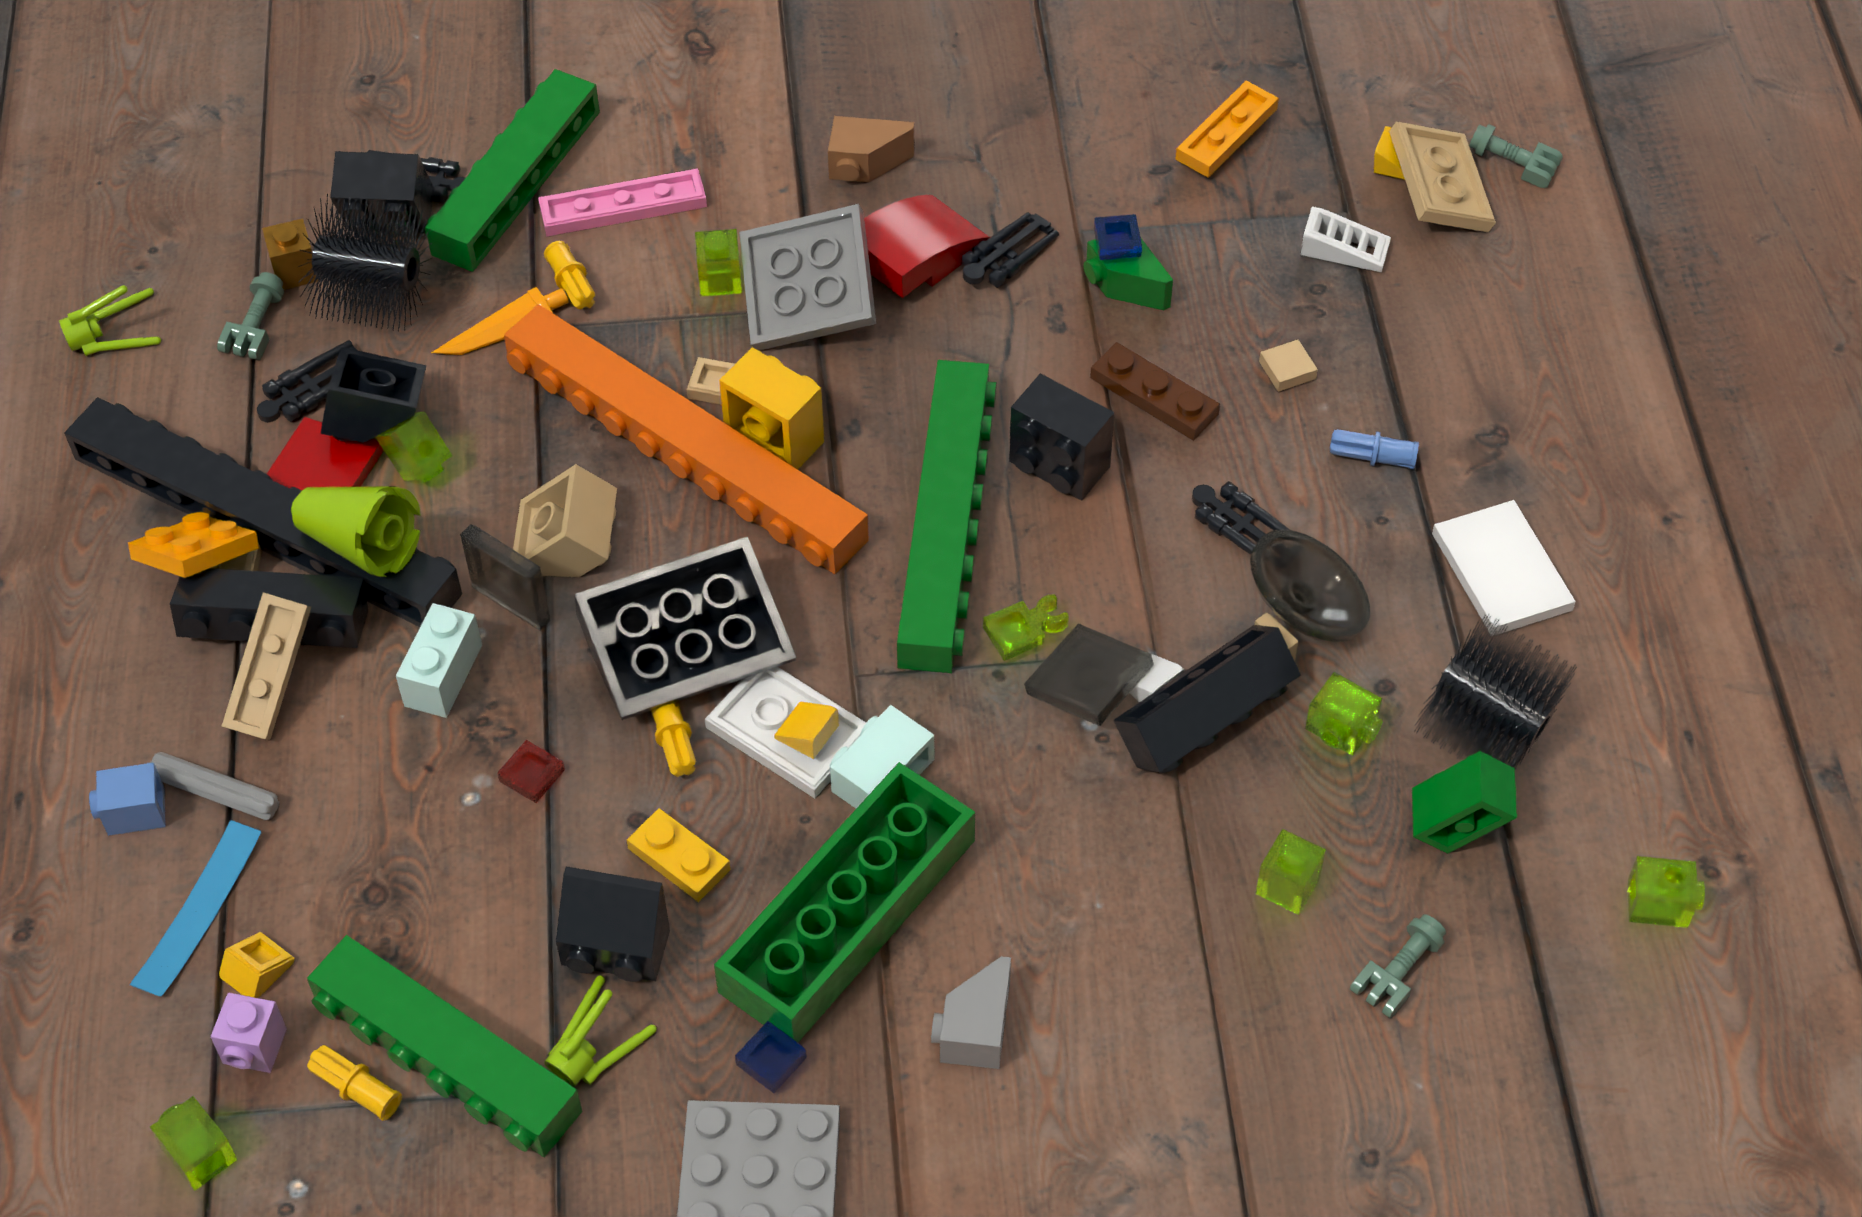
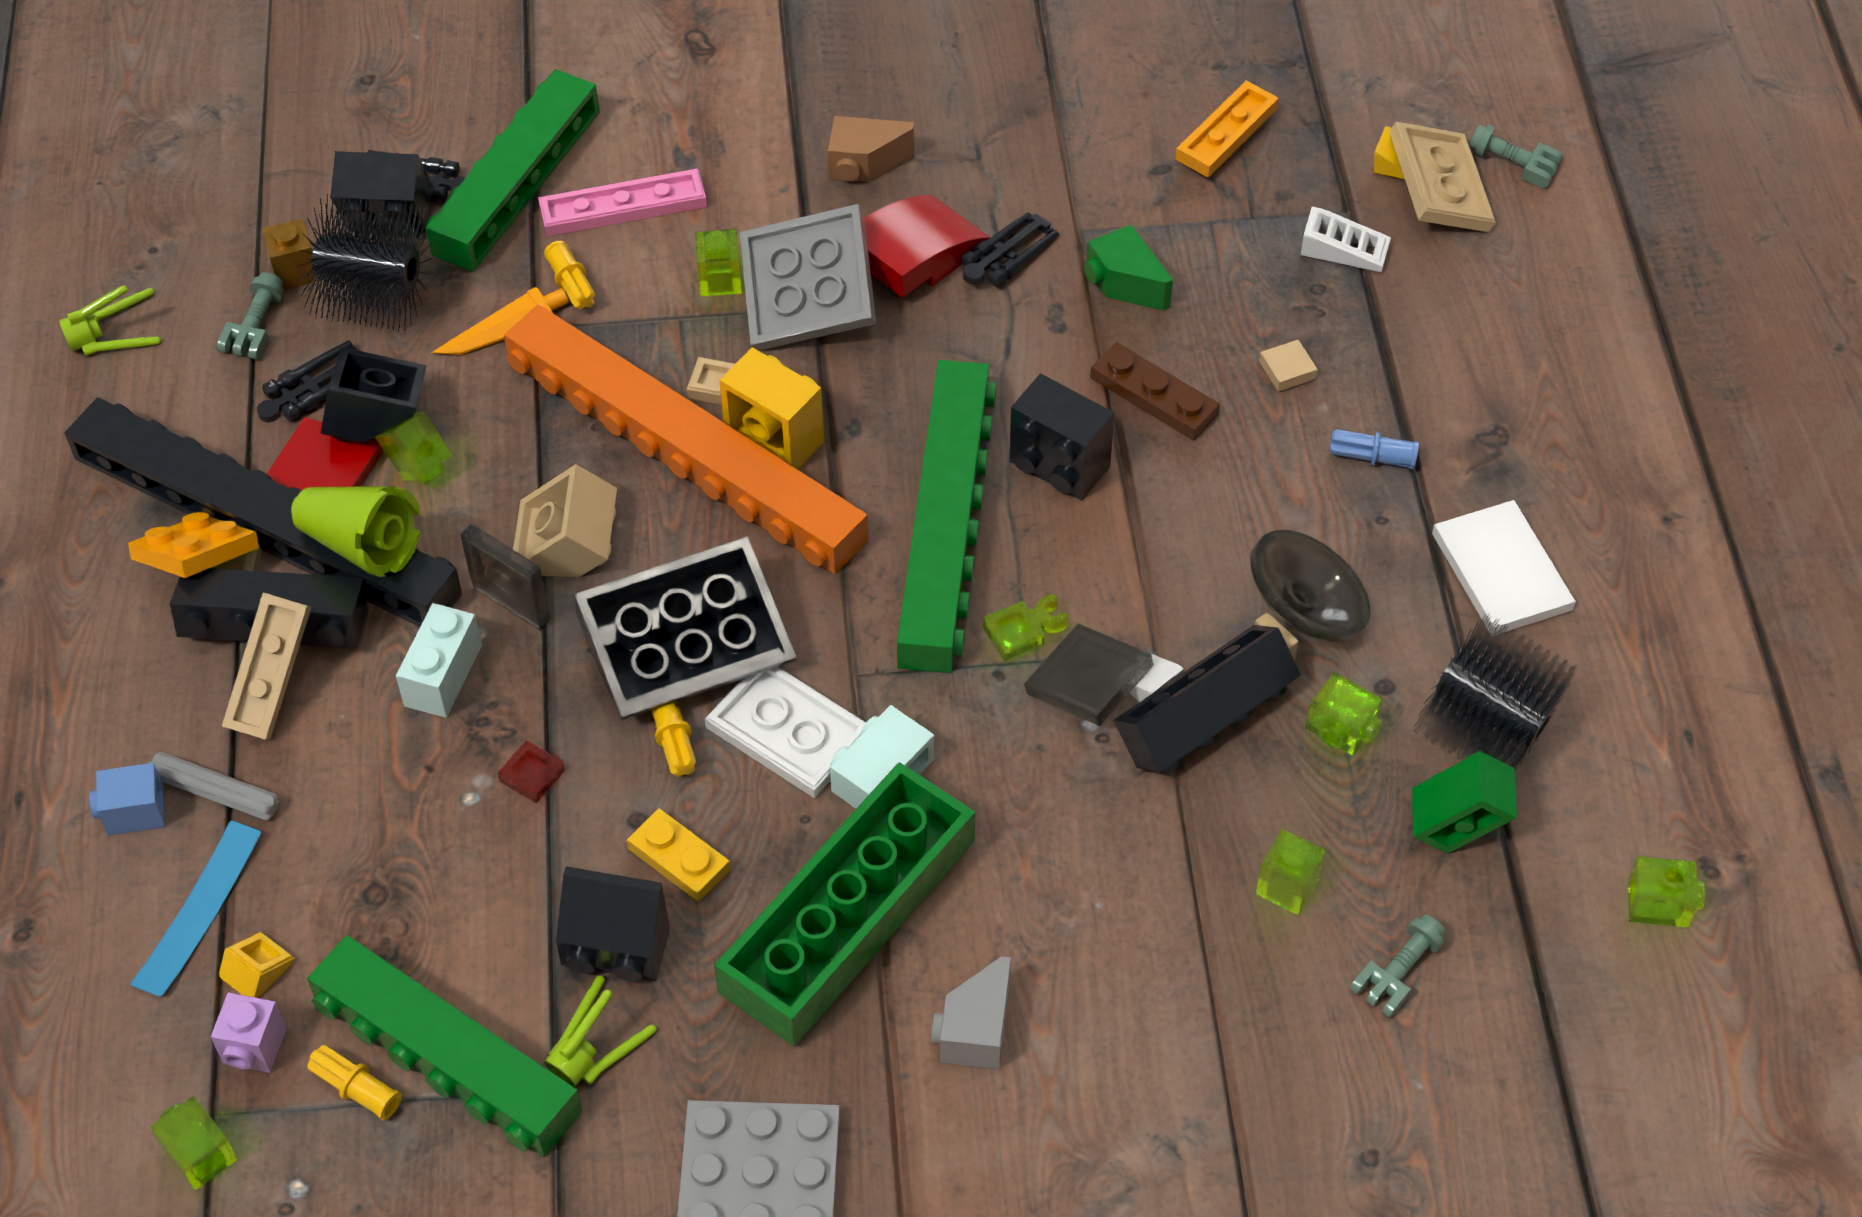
clear blue plate [735,1021,807,1093] -> none
yellow slope [774,702,839,759] -> none
clear blue plate [1094,214,1142,260] -> none
black piece [1192,481,1306,572] -> none

